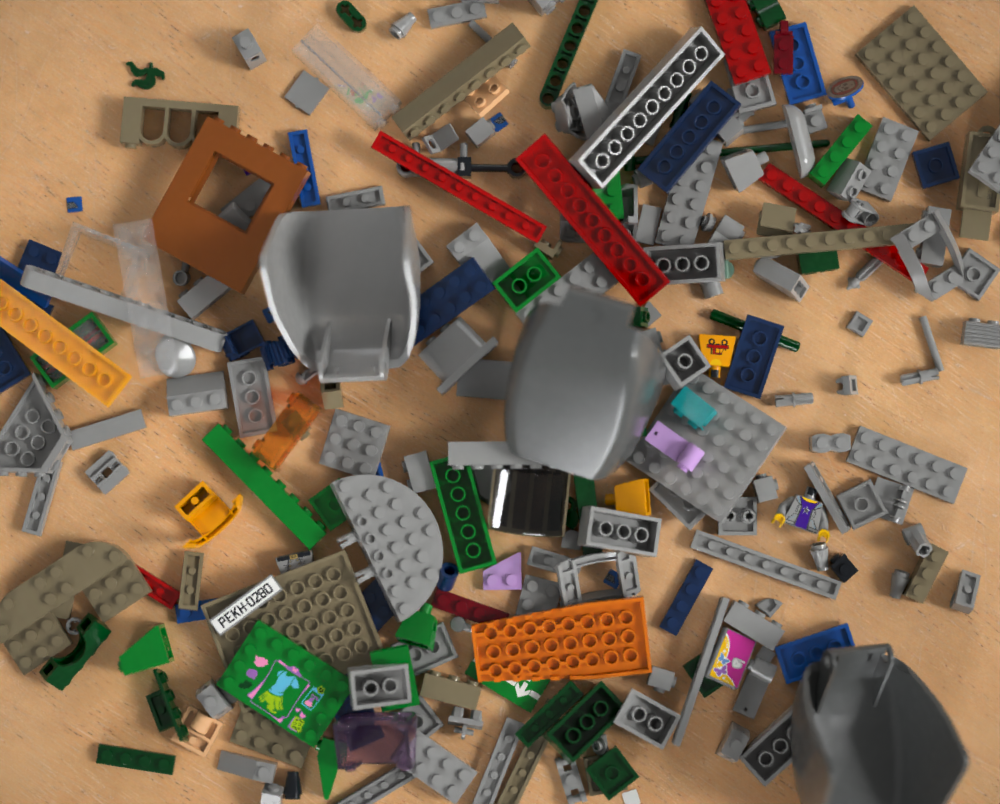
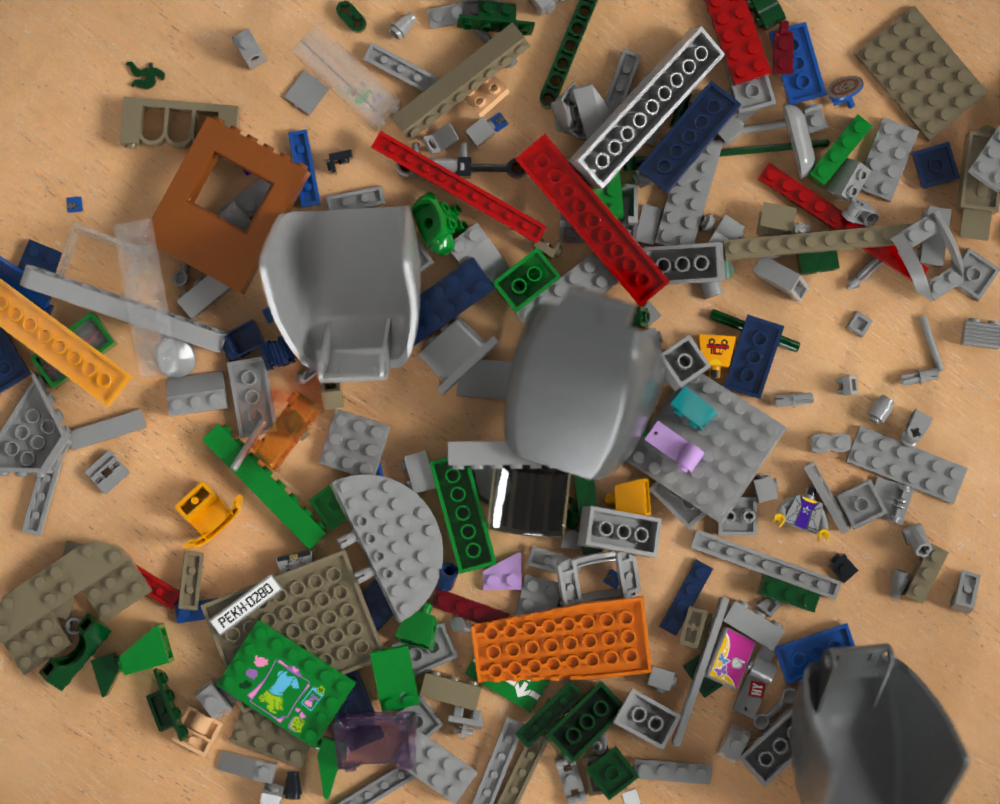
dark green plate [96,743,176,775] -> none
light grey slope [347,663,412,710] -> none
light grey torso [720,148,769,193] -> none
light grey cone [810,542,829,571] -> none
none -> dark green slope [90,652,120,697]
none -> light grey bar [230,419,267,471]
none -> black bracket [326,149,353,175]
none -> light grey plate [363,42,439,92]
none -> green piece [411,192,469,255]
none -> dark green bracket [457,0,535,36]
none -> light grey plate [633,758,711,785]
none -> dark tan hinge [679,606,712,651]
none -> red sticker [748,681,766,698]
none -> light grey bar [754,688,796,730]
none -> dark green brick [757,575,820,613]
none -> light grey brick [867,395,894,424]
none -> light grey piece [901,409,933,447]

